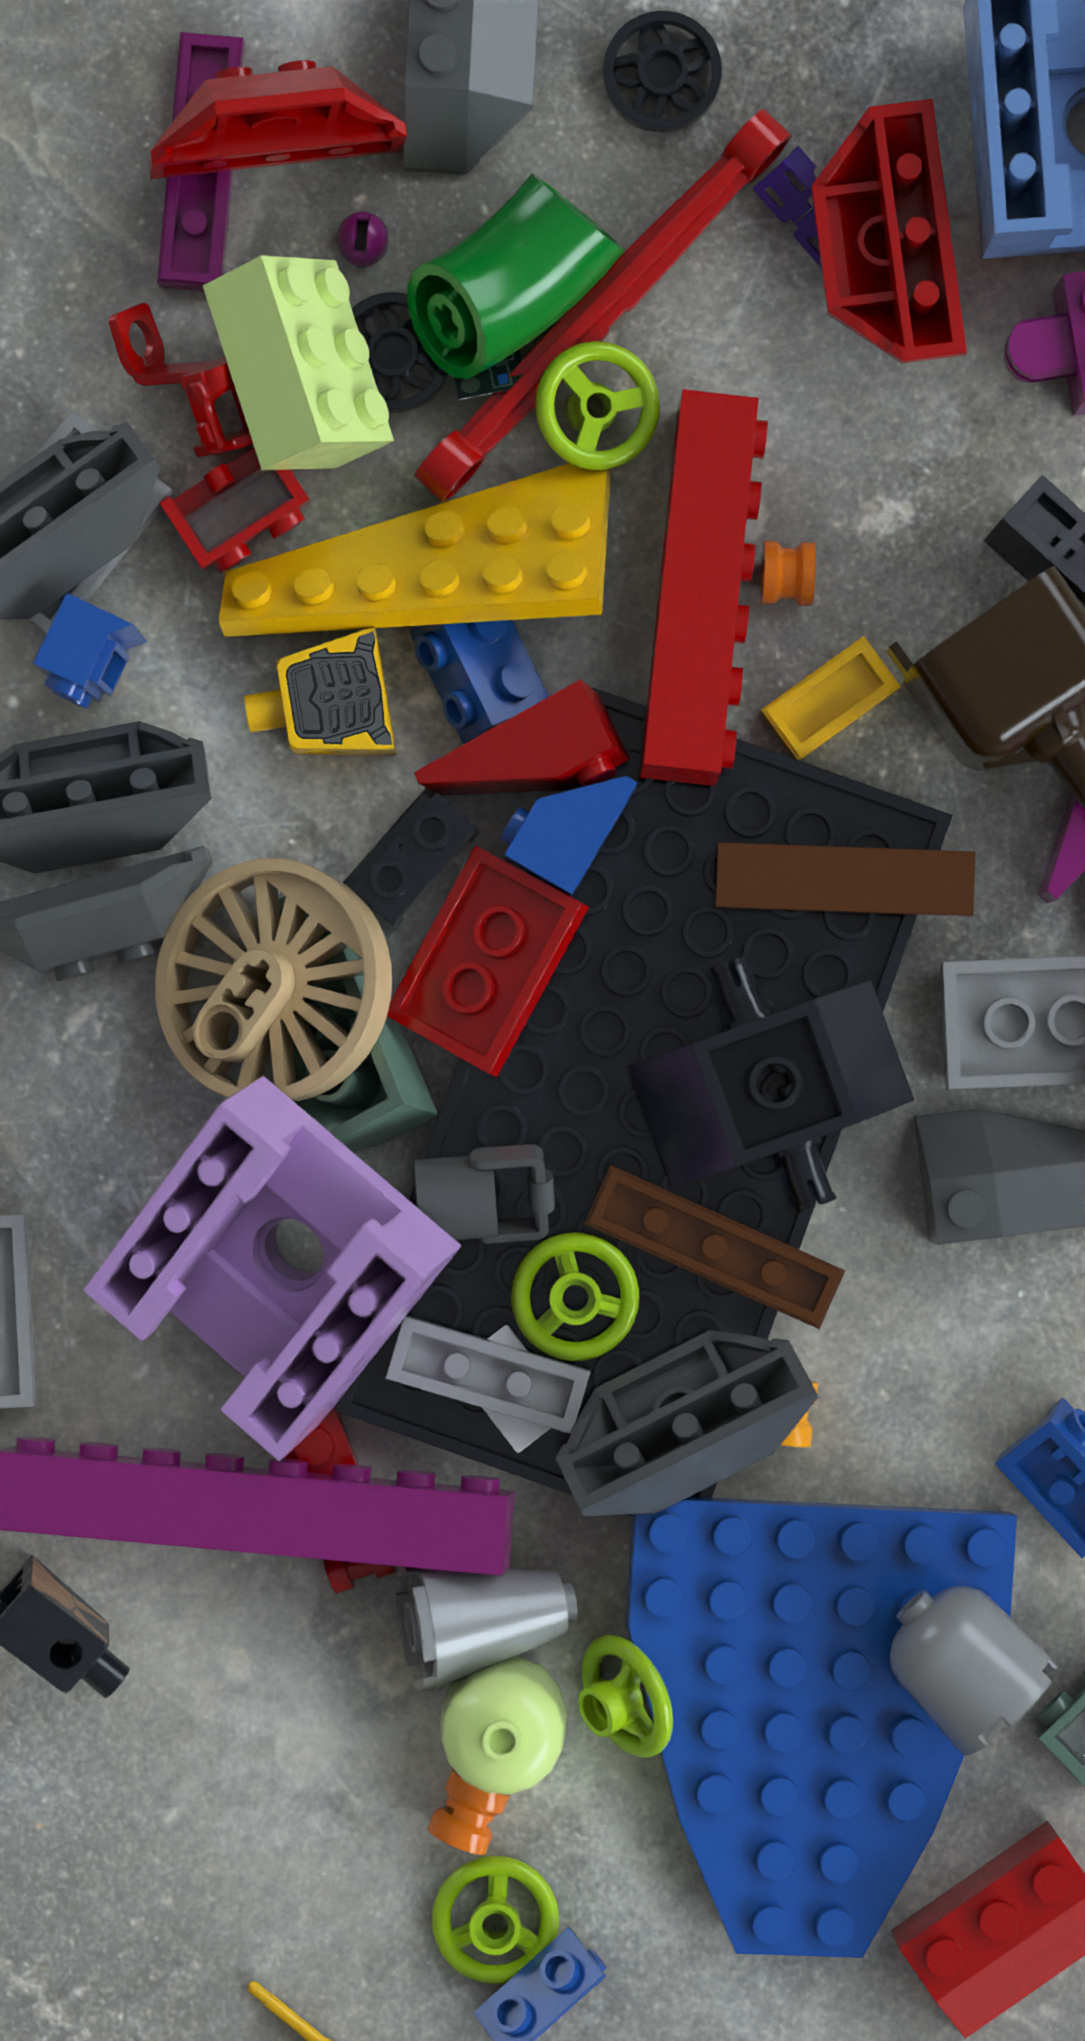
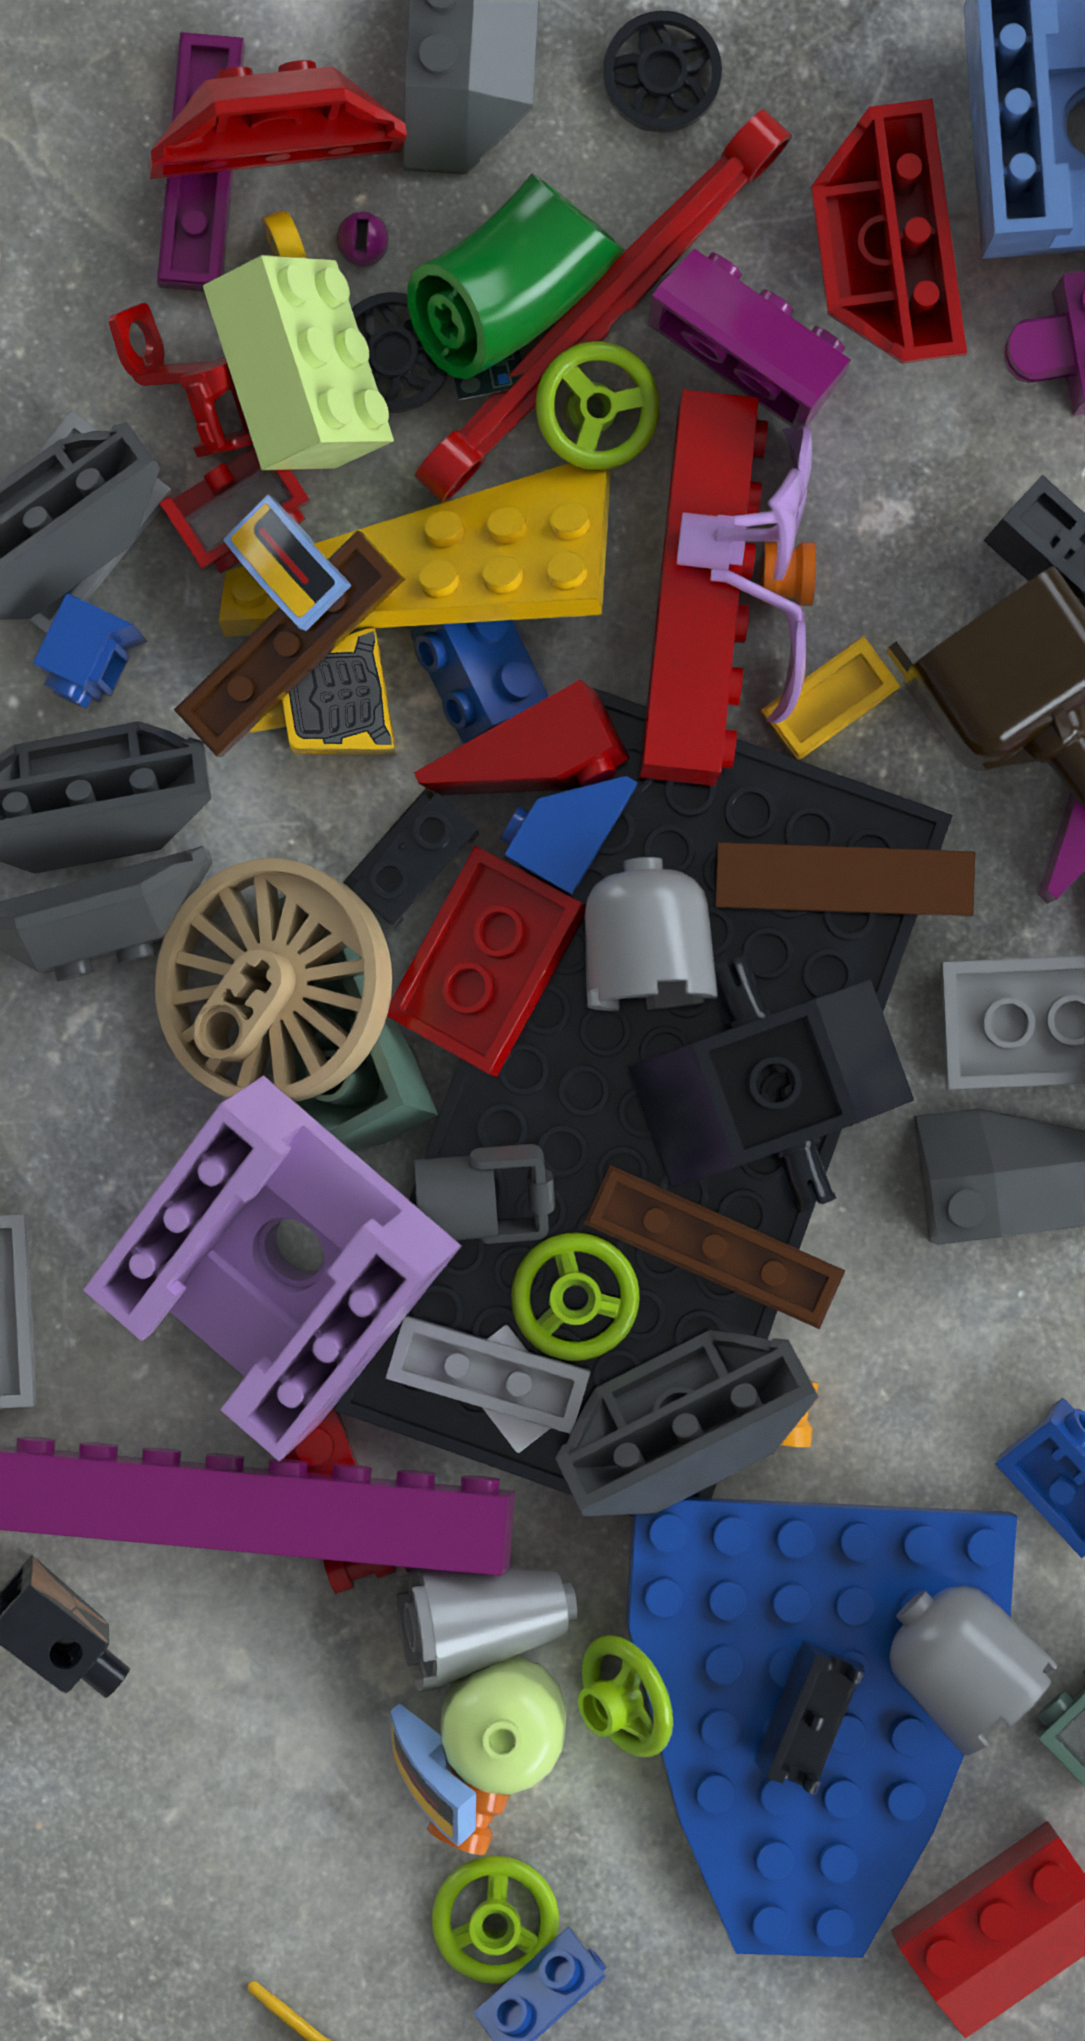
dark purple piece [752,146,821,267] -> none
none -> reddish brown tile [174,530,406,757]
none -> slope [223,494,352,631]
none -> yellow tile [262,210,307,258]
none -> light blue slope [390,1703,476,1847]
none -> light grey cylinder [585,857,717,1011]
none -> magenta slope [648,248,851,428]
none -> lavender plant [676,427,812,723]
none -> black hinge [754,1641,865,1794]

